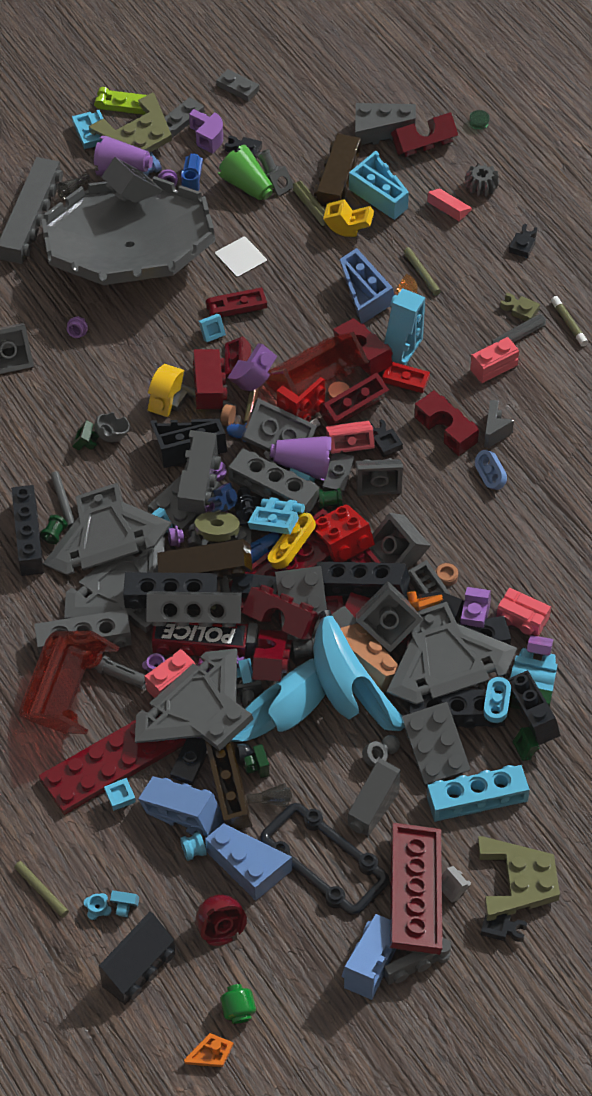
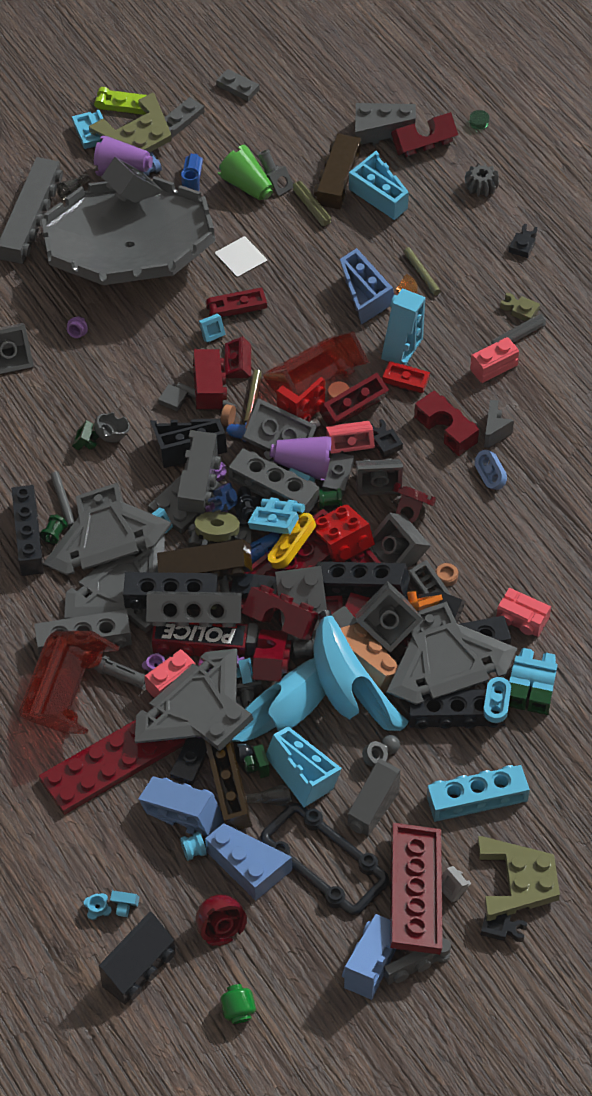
olive bar [14,861,69,918] -> none
medium azure tile [104,778,136,811] -> none
yellow brick [147,364,184,417] -> none
medium lavender plate [158,169,178,186] -> none
medium lavender plate [168,525,184,547] -> none
orange piece [184,1033,234,1067] -> none
medium lavender brick [189,109,224,154] -> none
black plate [225,136,262,159] -> none
medium lavender brick [228,343,277,391] -> none
yellow brick [323,199,374,237] -> none
dark red arch [333,318,393,376] -> none
dark grey plate [401,702,471,786] -> none
coral slope [427,189,472,221] -> none
medium lavender brick [461,587,491,628] -> none
black slope [506,670,561,745] -> none
dark green tile [512,727,540,761] -> none
medium lavender tile [527,635,553,656] -> none
olive bar [551,296,588,347] -> none
none -> medium azure wedge [266,726,342,807]
none -> dark red tile [392,483,437,523]

